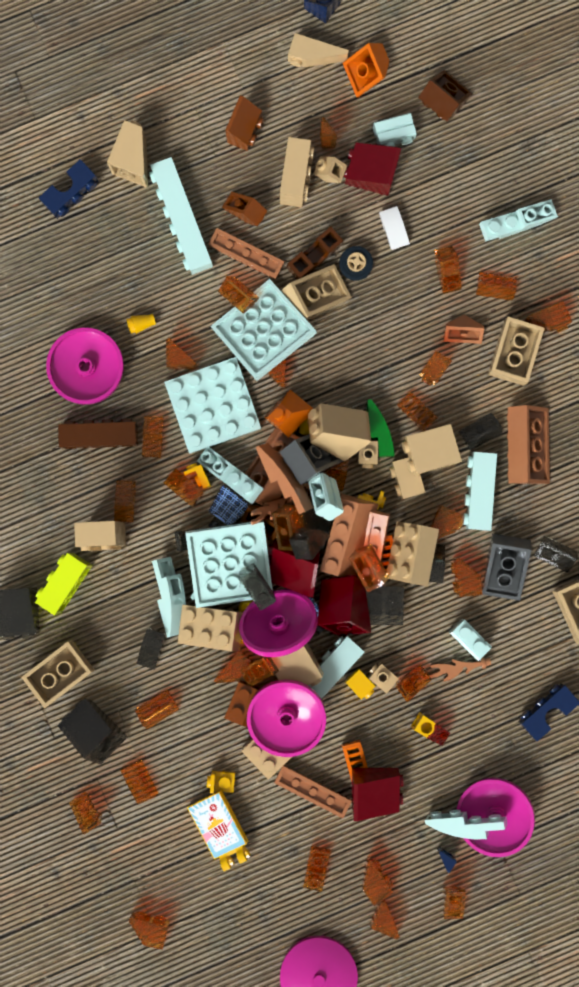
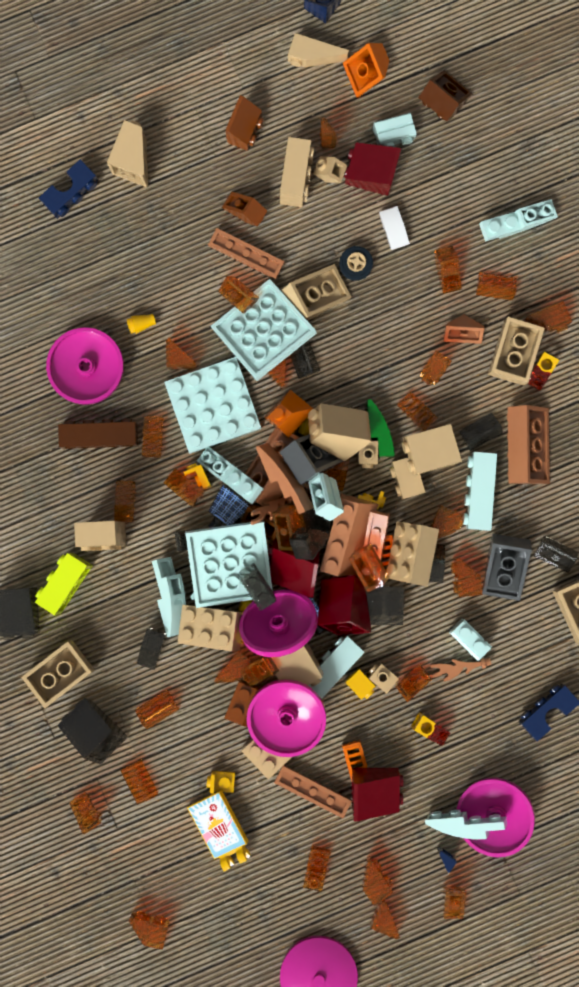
light aqua brick [149,157,213,275] -> none
reddish brown arch [287,227,343,280] -> none
none -> clear smoke slope [290,340,320,379]
none -> leg [527,352,559,391]

